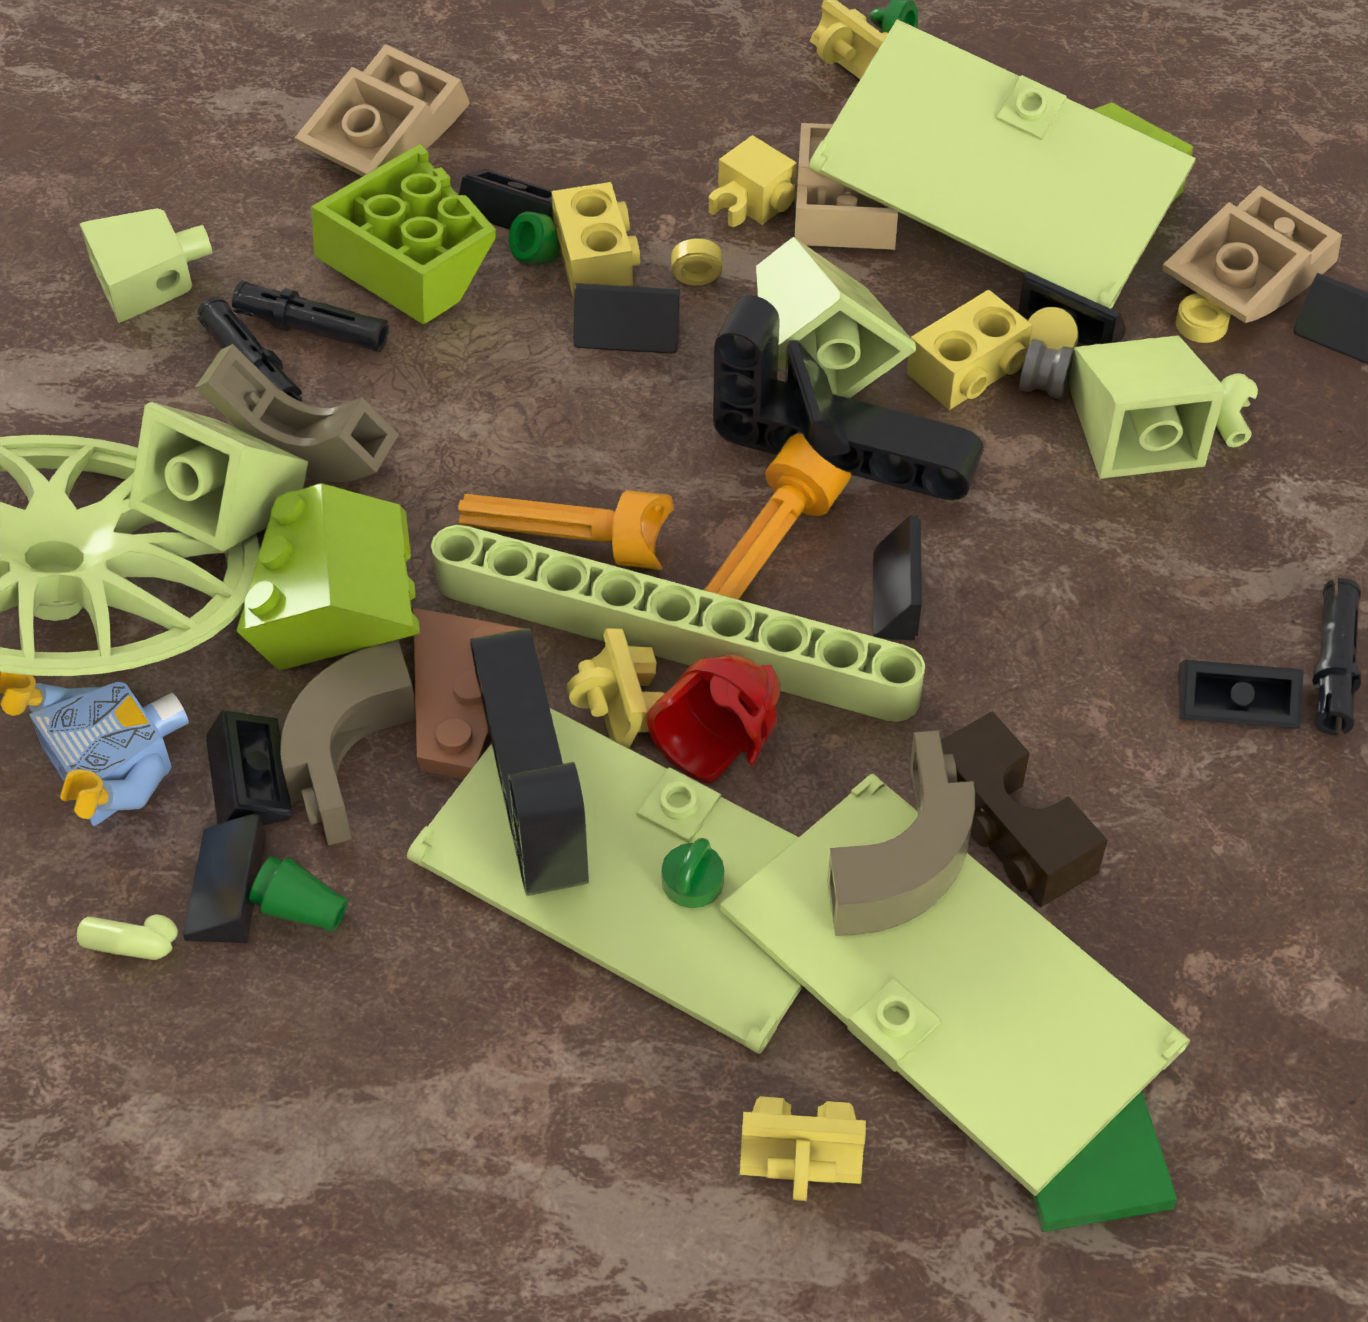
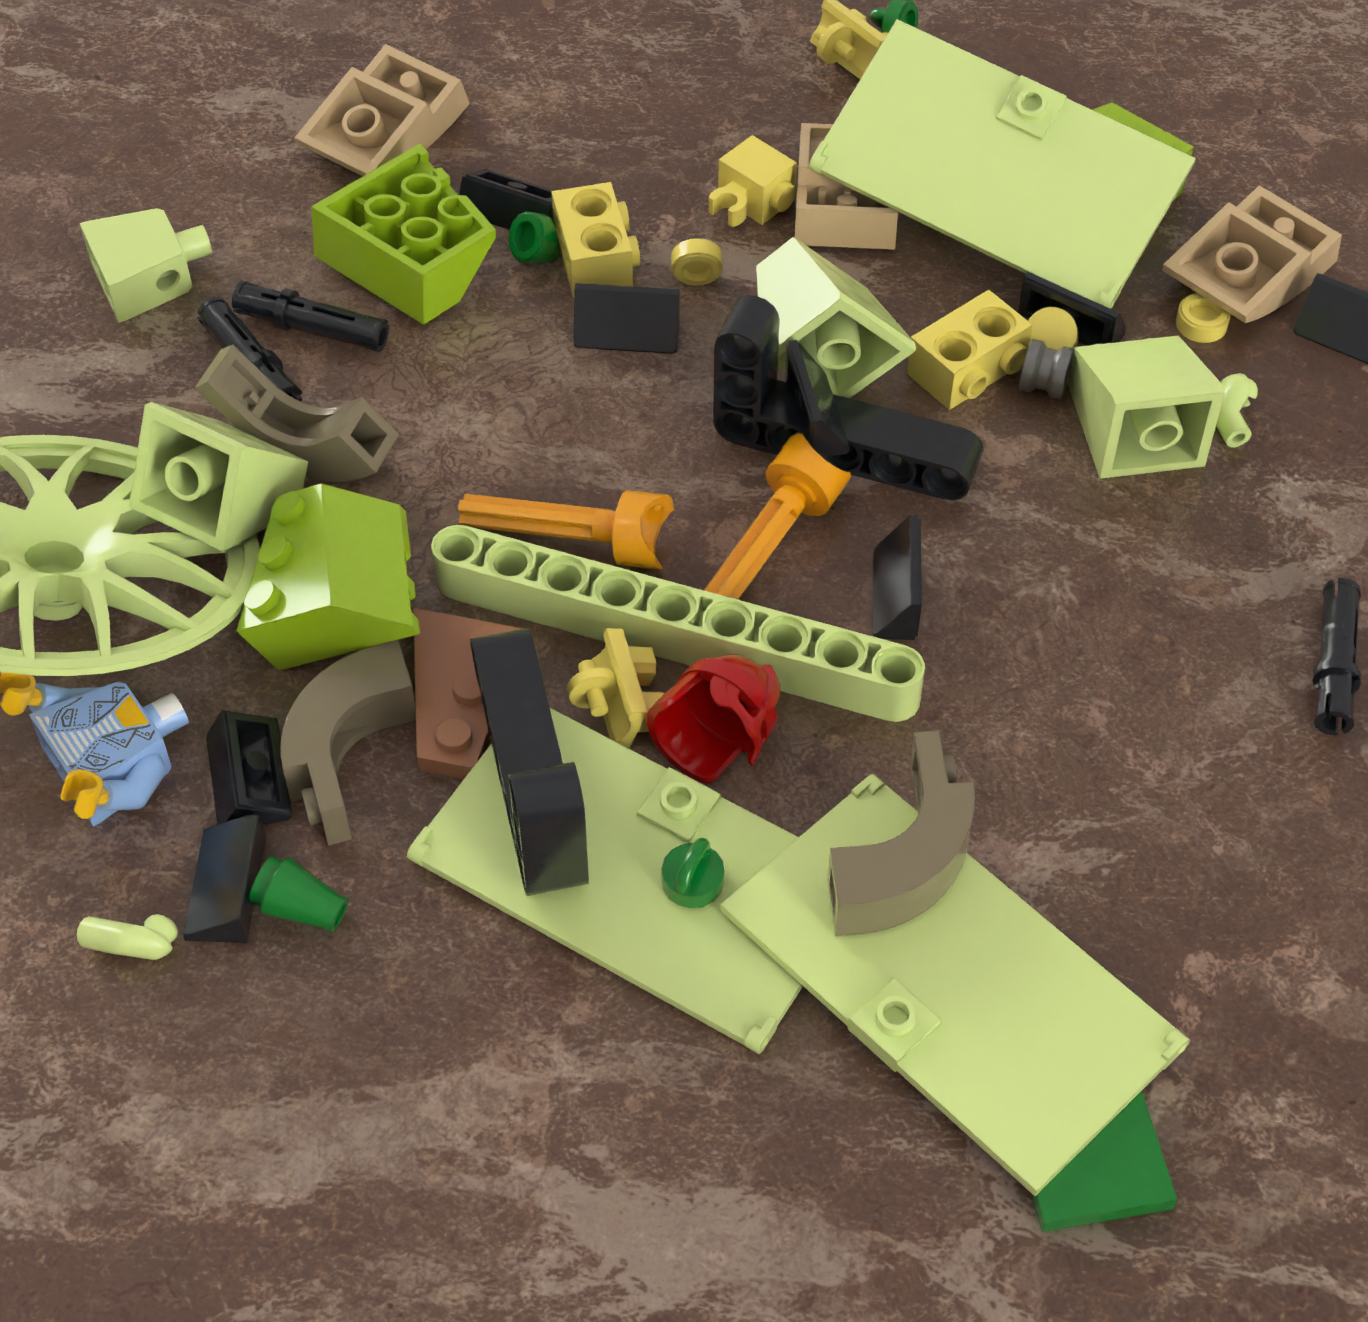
light yellow hips [740,1096,866,1201] -> none
dark brown arch [941,711,1108,908] -> none
black slope [1178,660,1304,729] -> none

